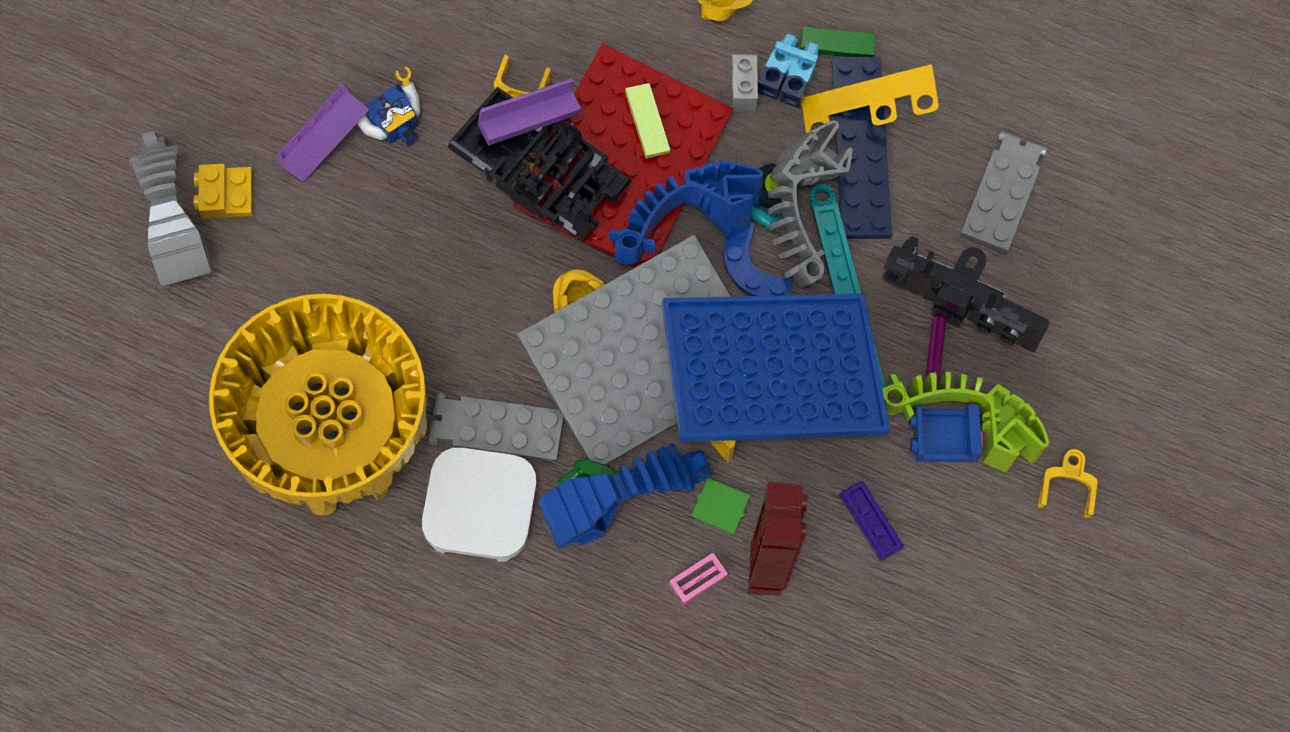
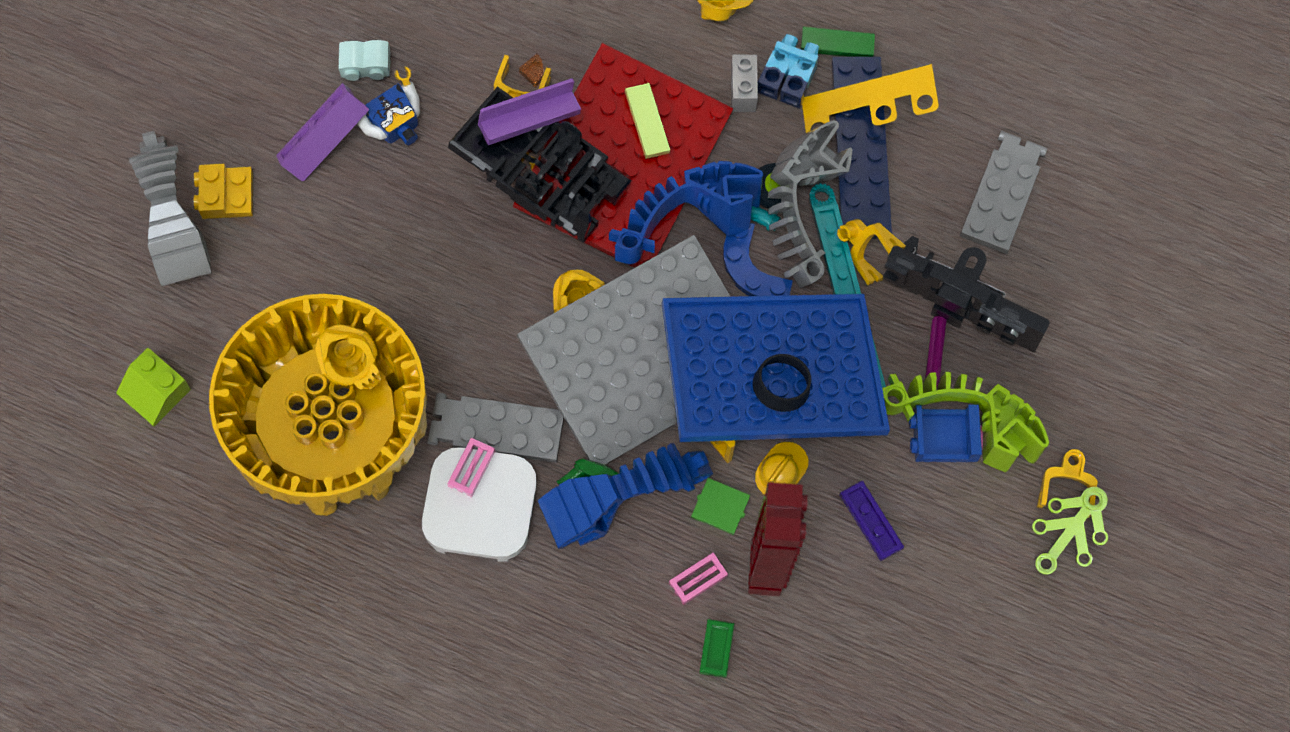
none -> lime slope [116,347,191,427]
none -> yellow helmet [316,324,381,390]
none -> light aqua brick [339,40,390,81]
none -> bright pink tile [447,438,495,497]
none -> clear orange tile [519,54,543,88]
none -> green tile [699,619,734,678]
none -> black tyre [753,354,811,412]
none -> yellow piece [755,442,808,494]
none -> yellow piece [837,219,906,285]
none -> lime plant [1032,487,1108,575]

